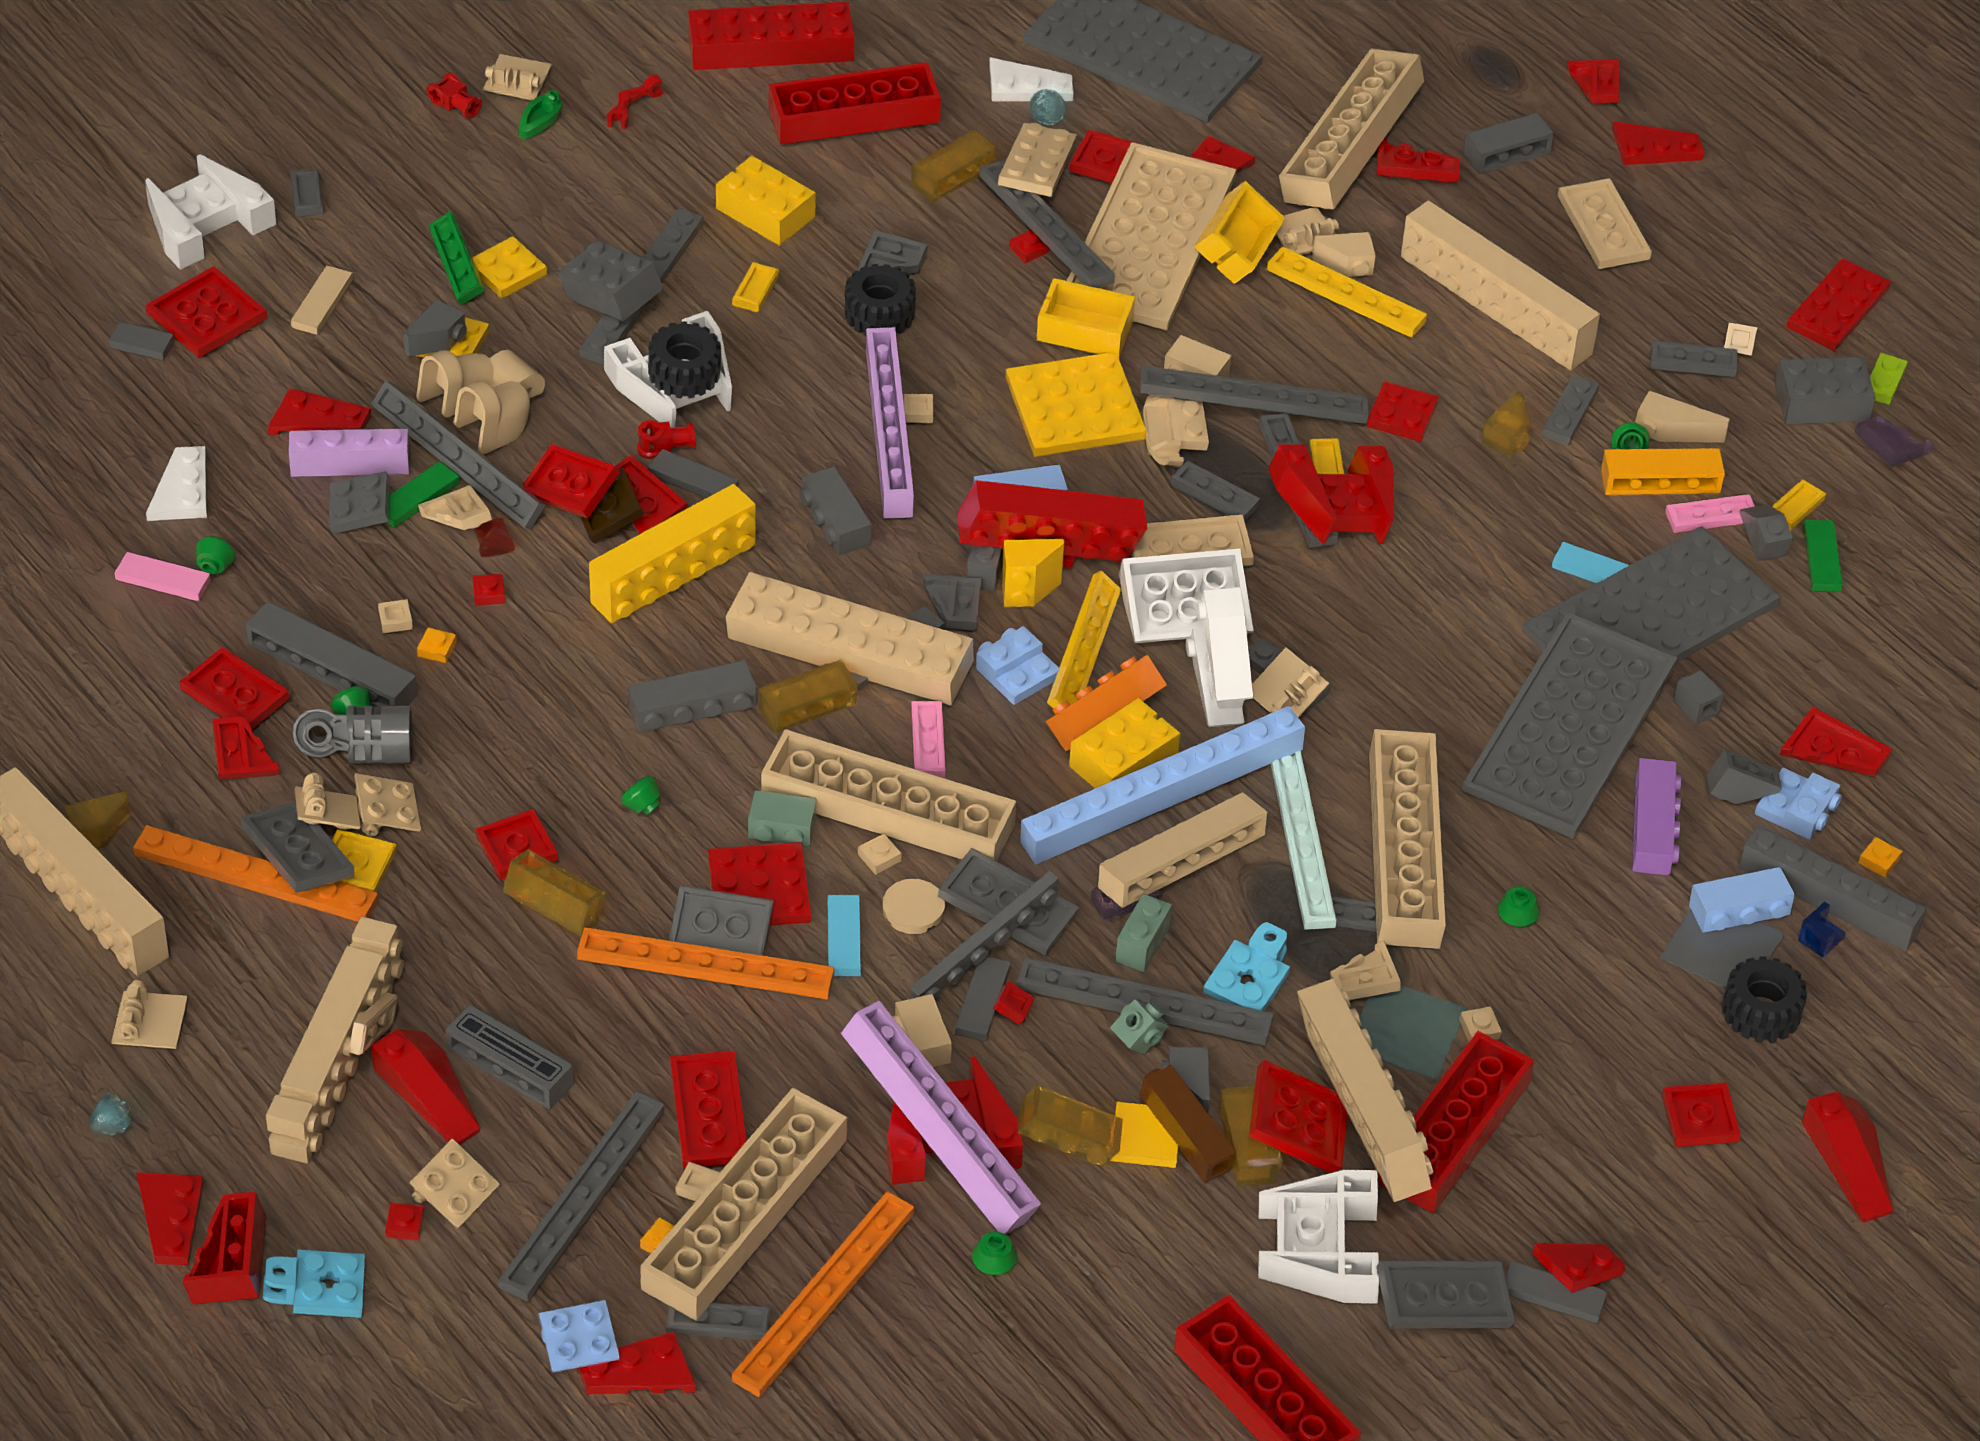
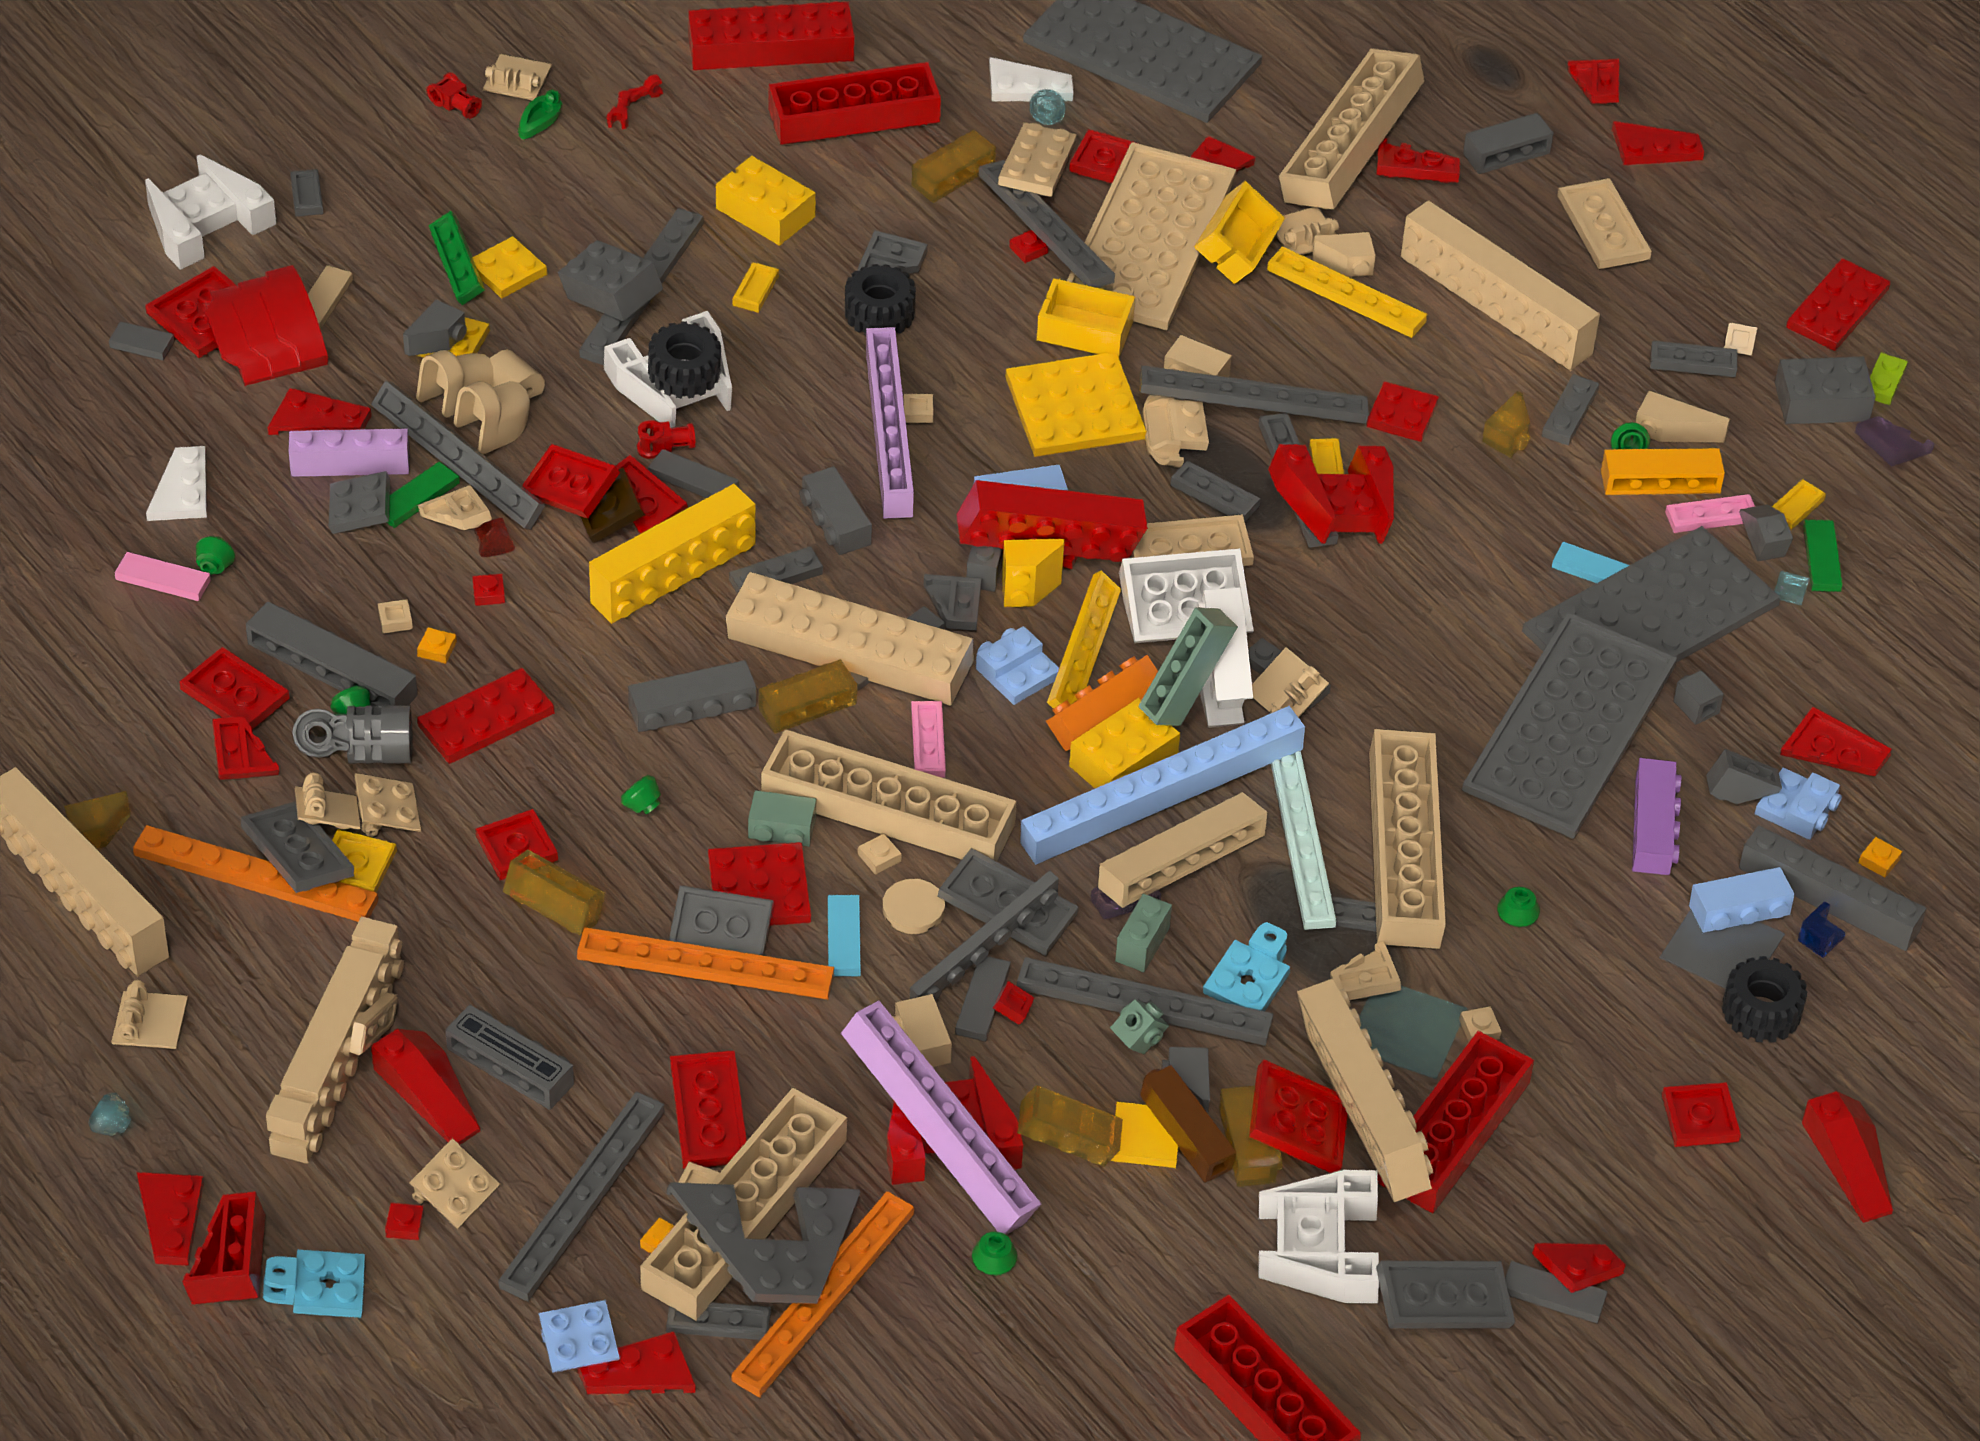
none -> red slope [205,265,328,386]
none -> red plate [417,668,555,764]
none -> dark grey wing [666,1182,860,1304]
none -> dark grey plate [729,546,823,594]
none -> sand green brick [1138,607,1238,726]
none -> clear light blue tile [1774,571,1810,606]

